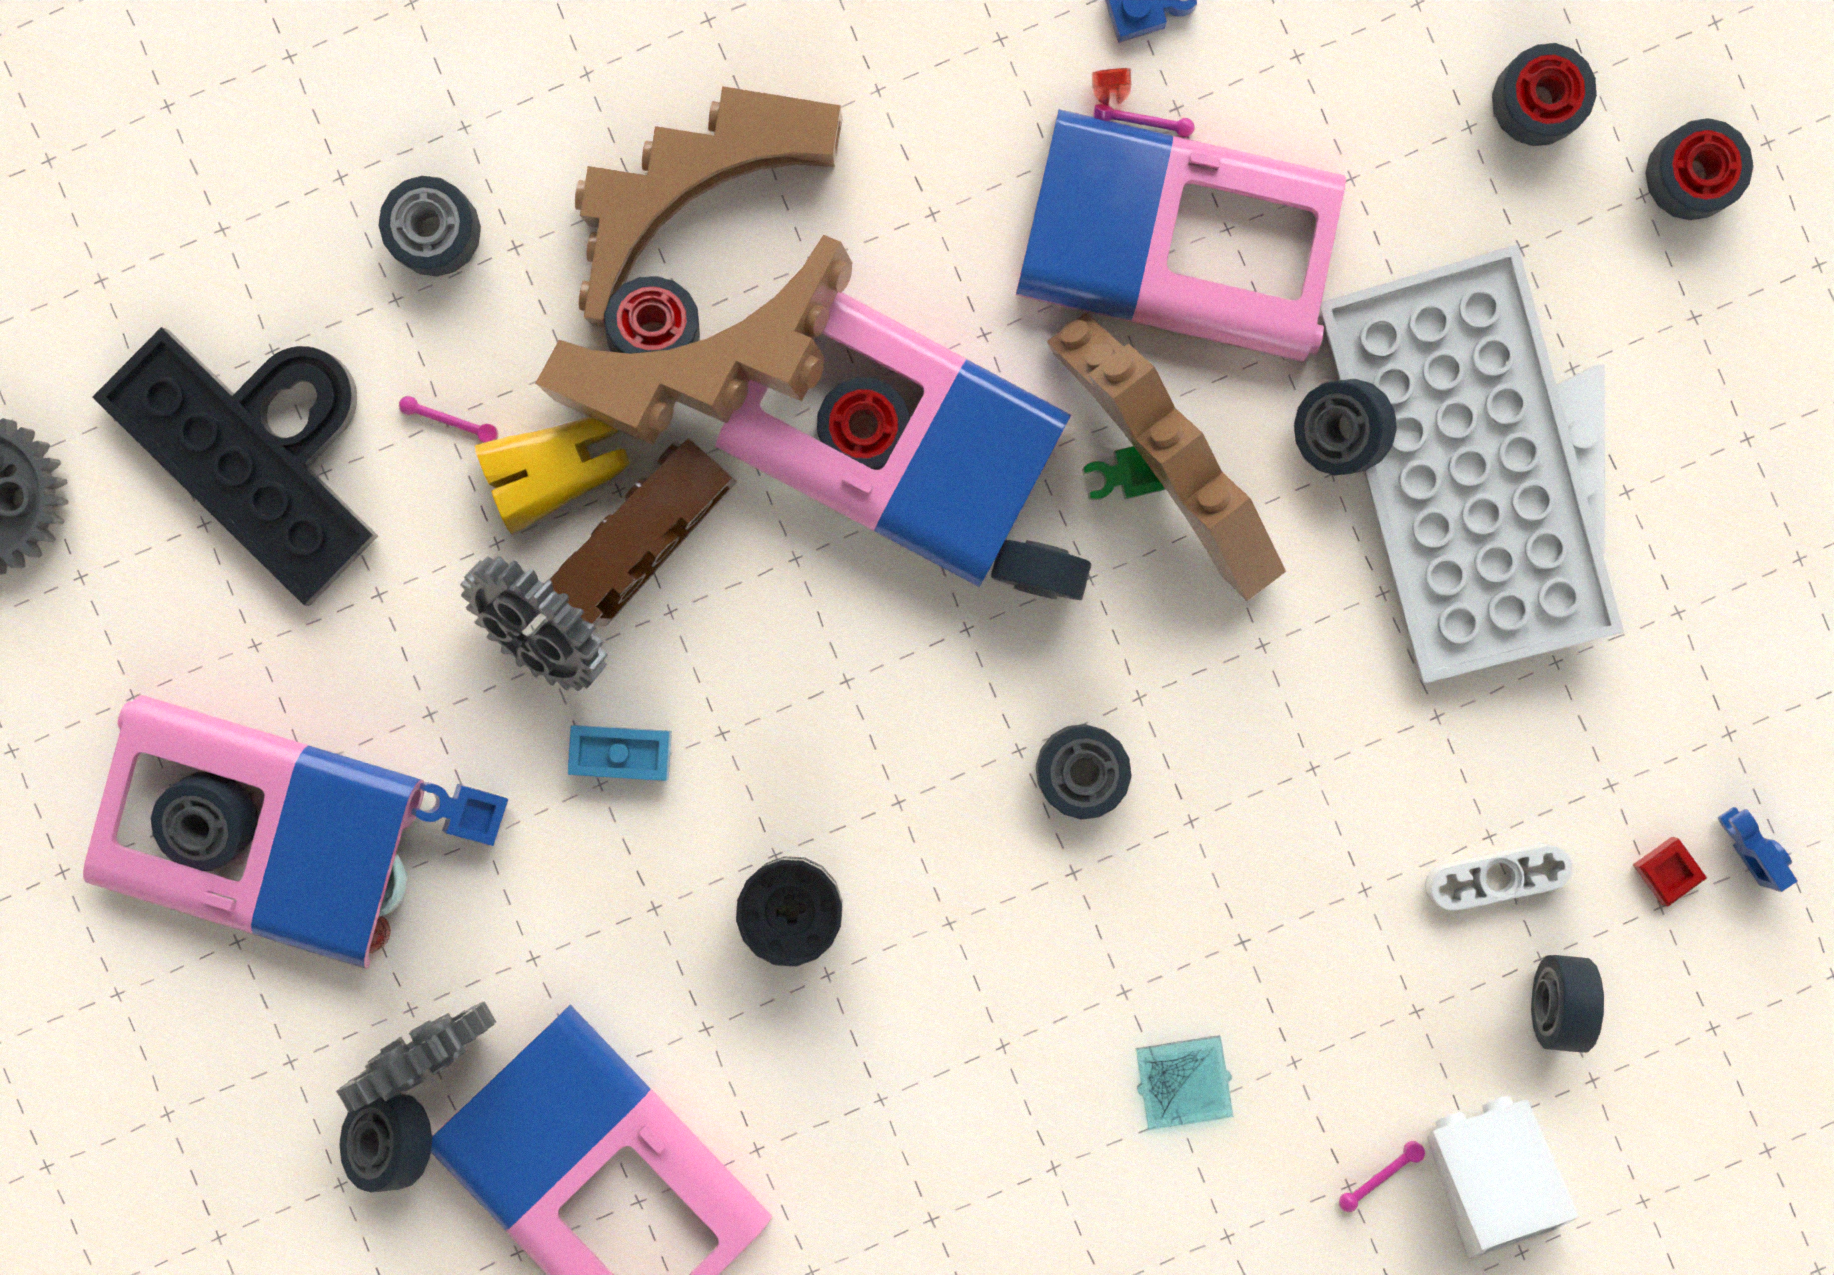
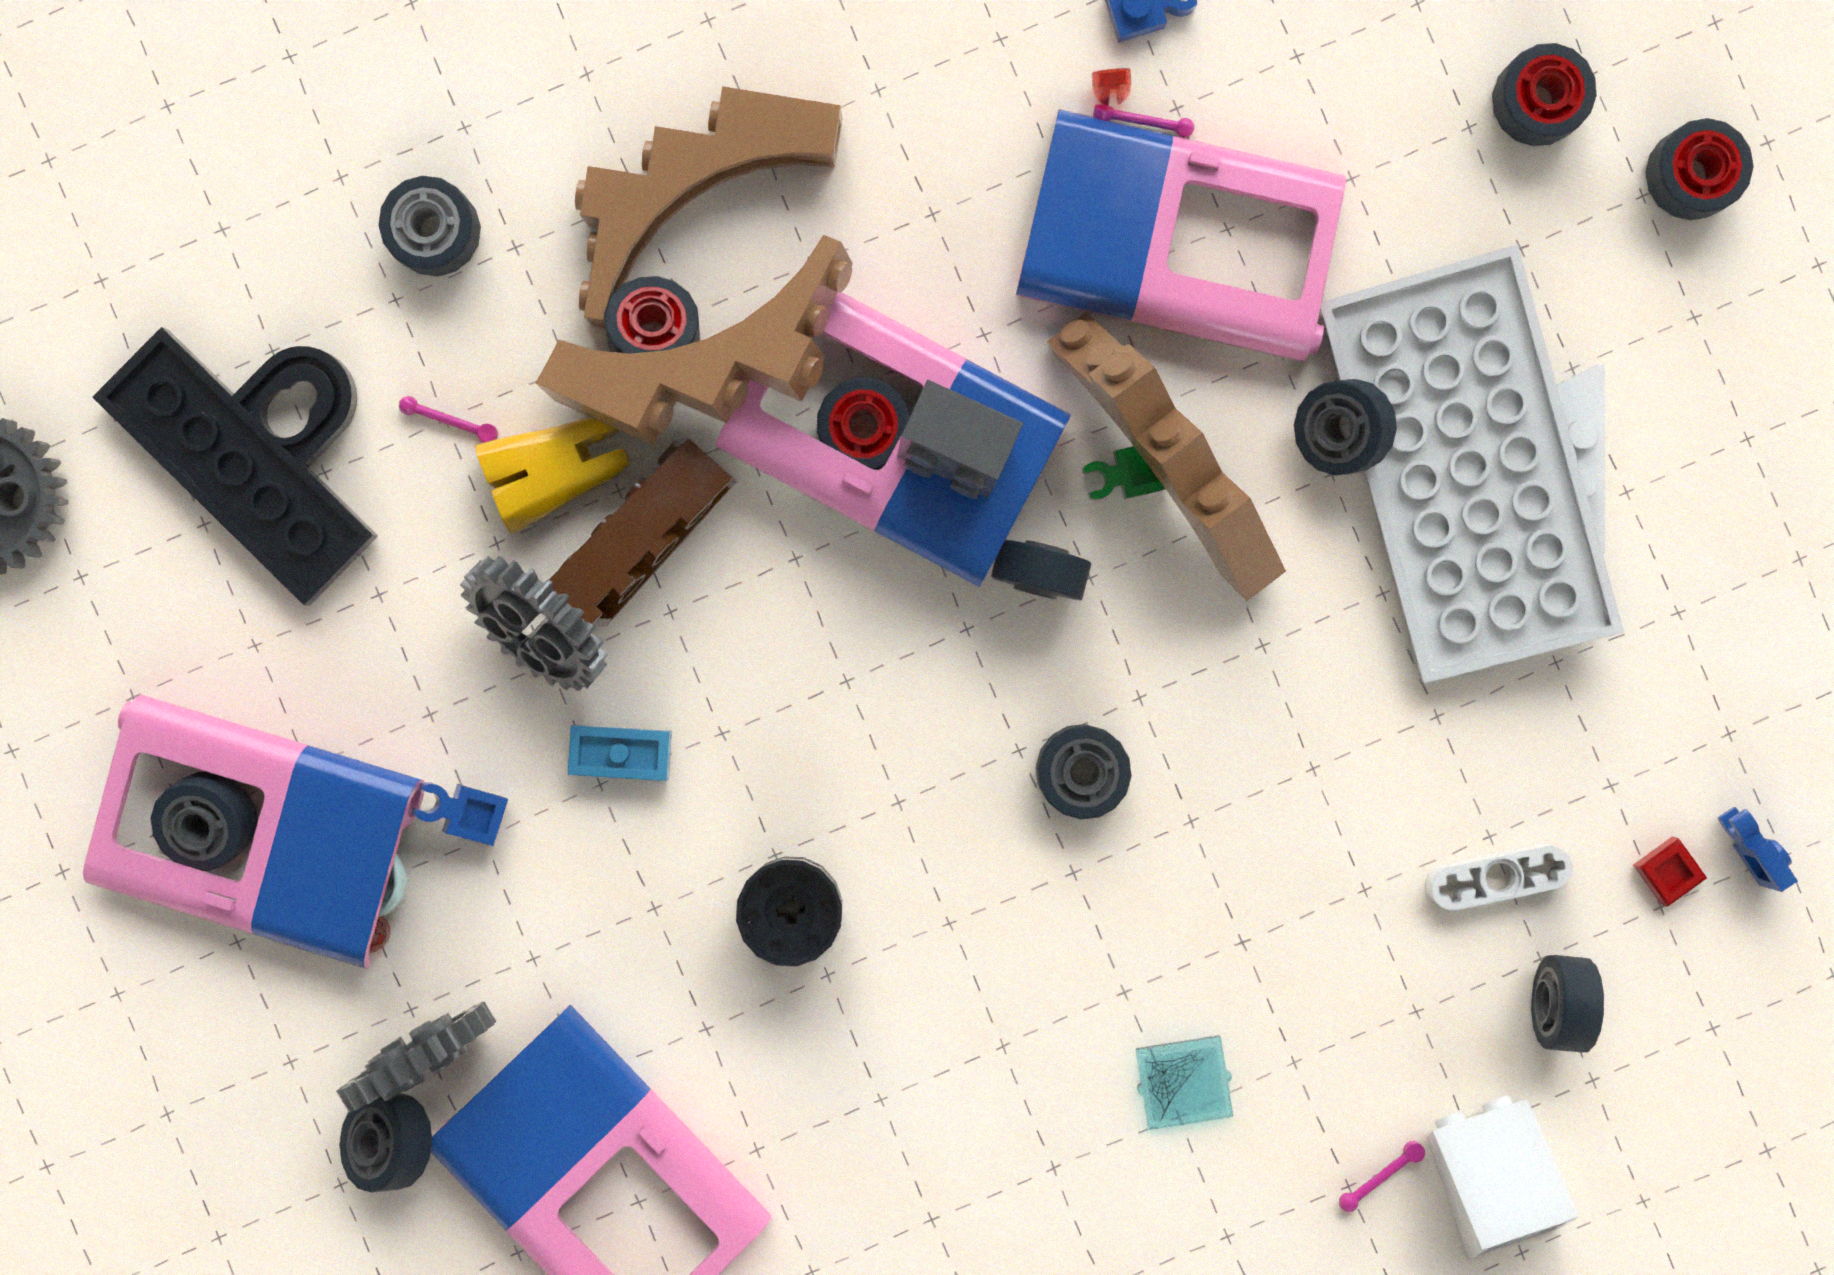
none -> dark grey brick [897,379,1024,499]

